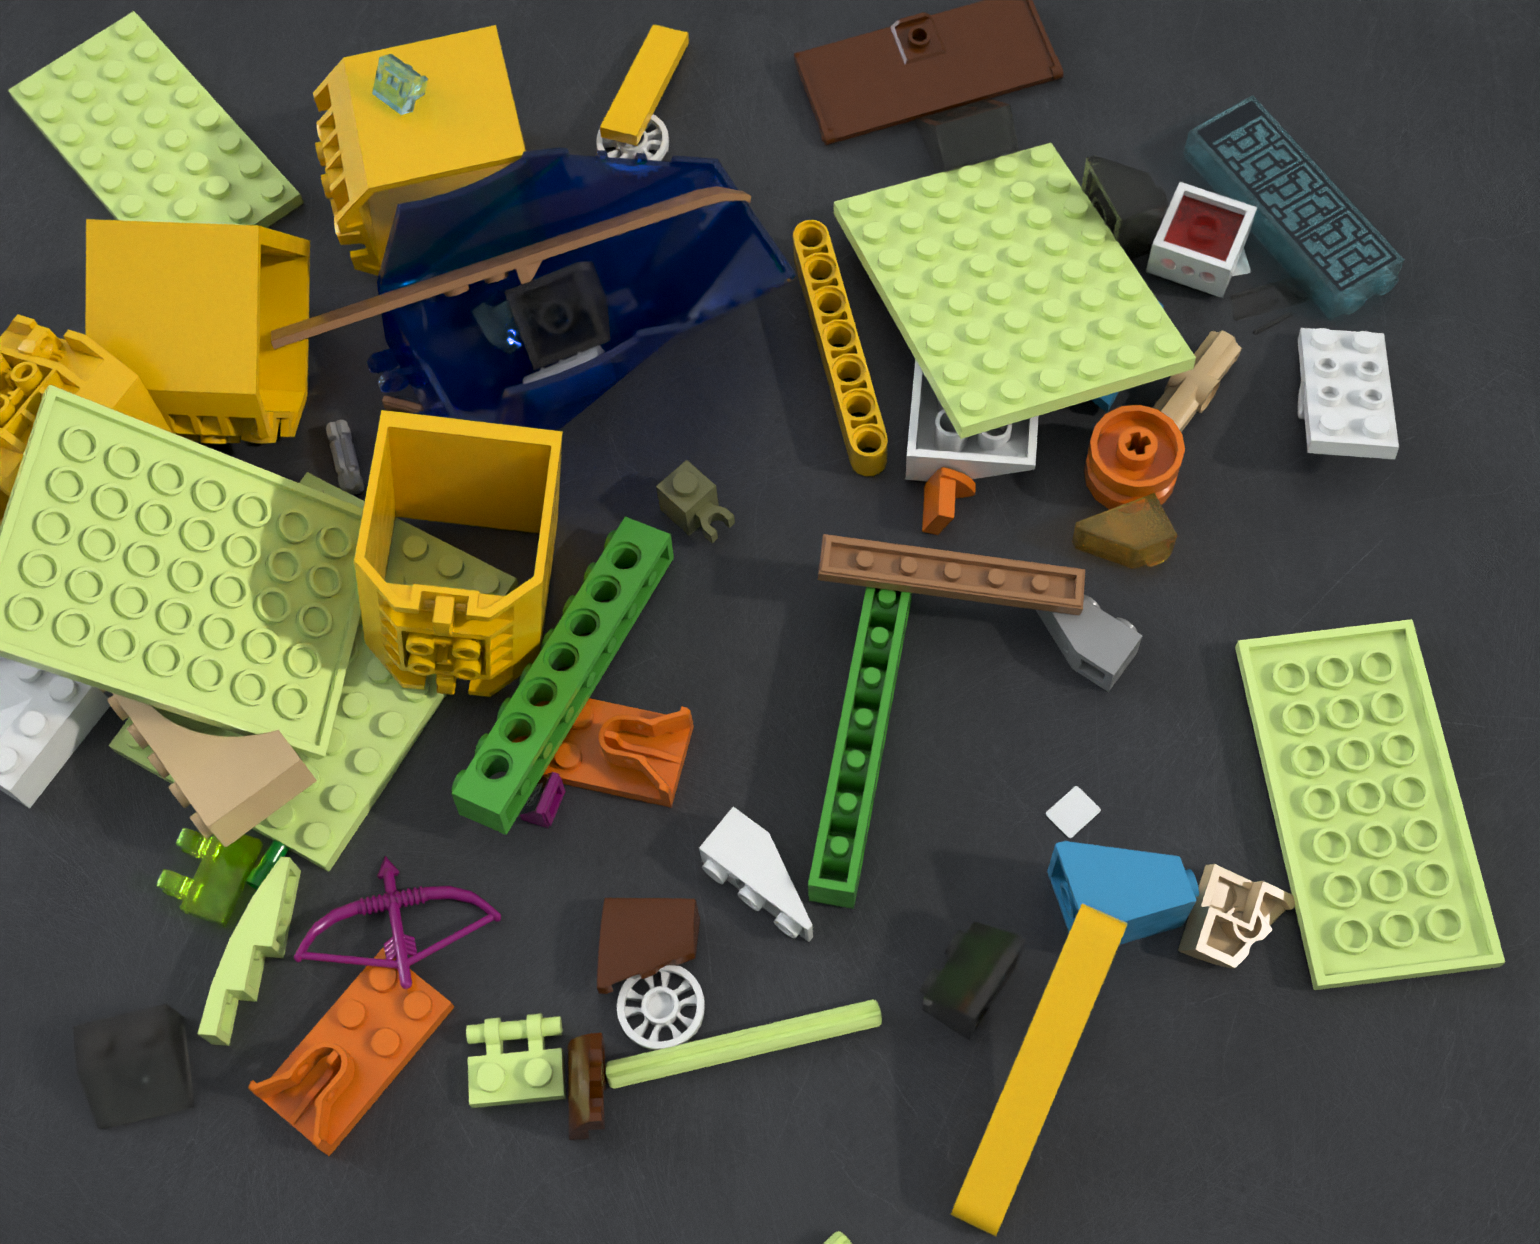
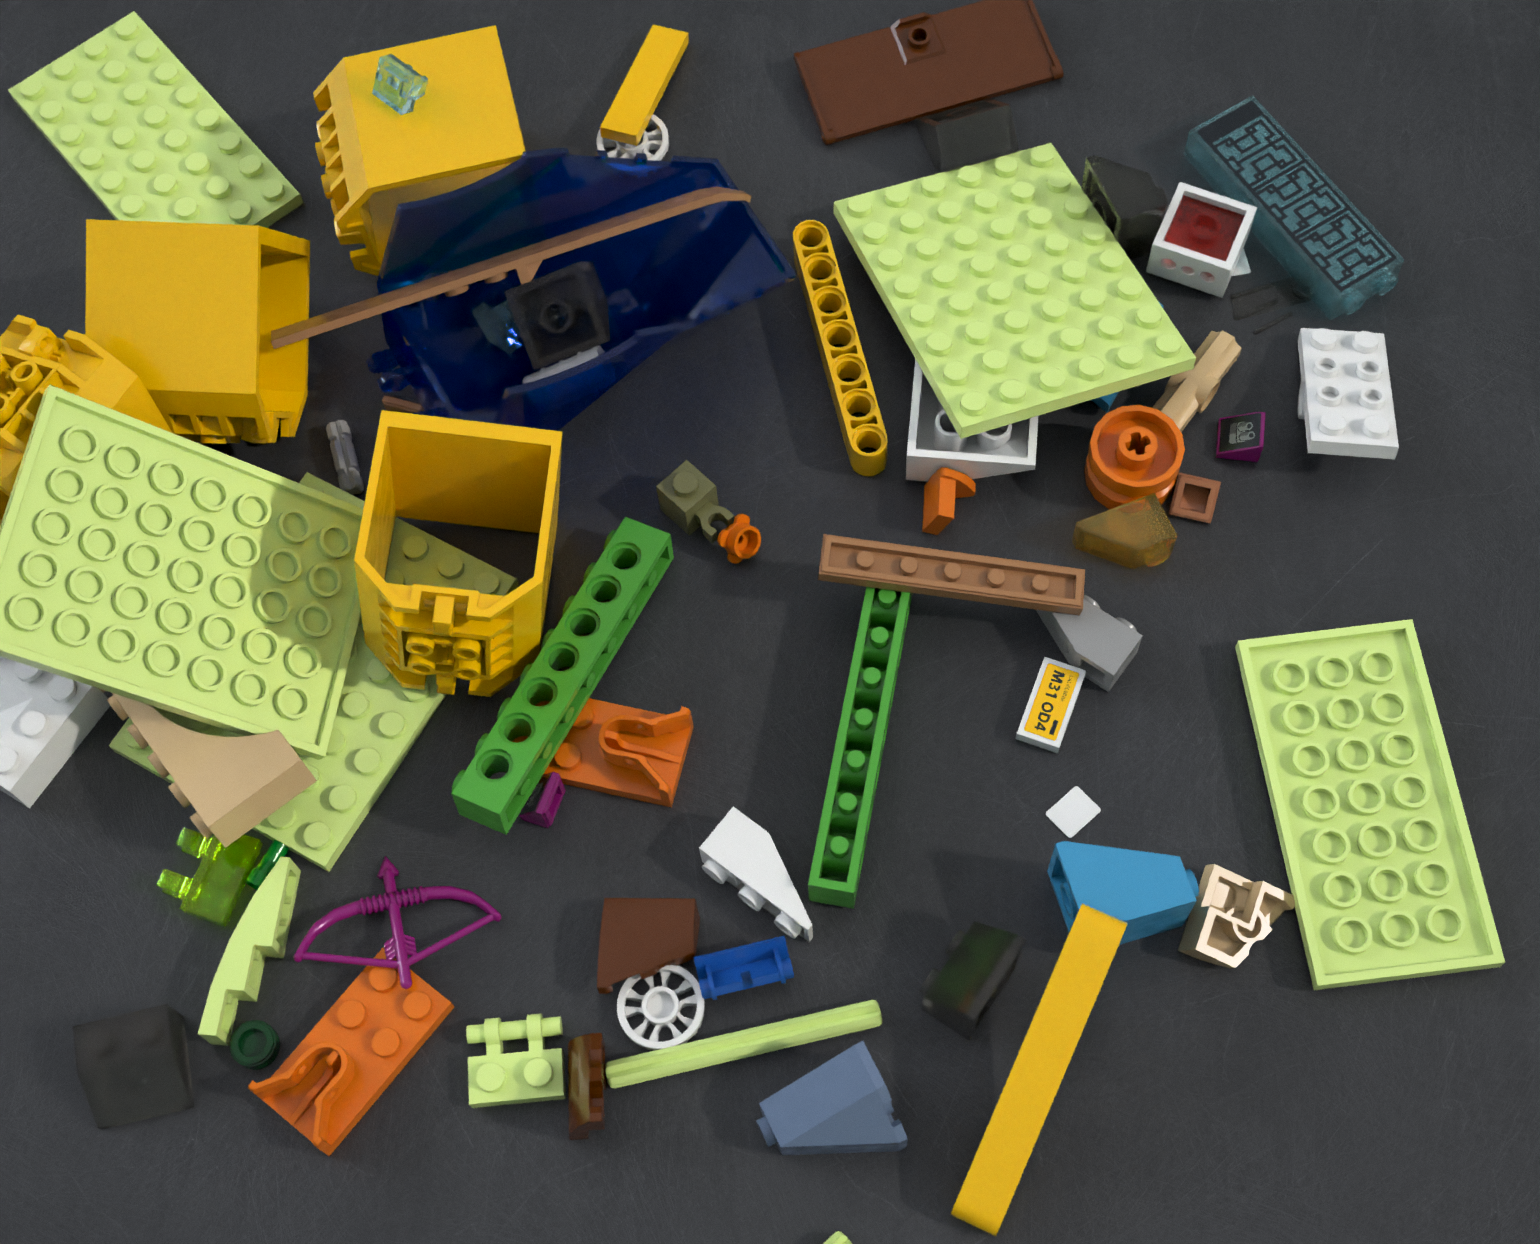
none -> dark green tile [229,1020,280,1070]
none -> blue hinge [693,936,794,1000]
none -> orange plate [717,513,761,564]
none -> sand blue slope [756,1041,908,1155]
none -> tile [1016,657,1086,753]
none -> nougat slope [1169,472,1221,524]
none -> slope [1216,412,1265,462]

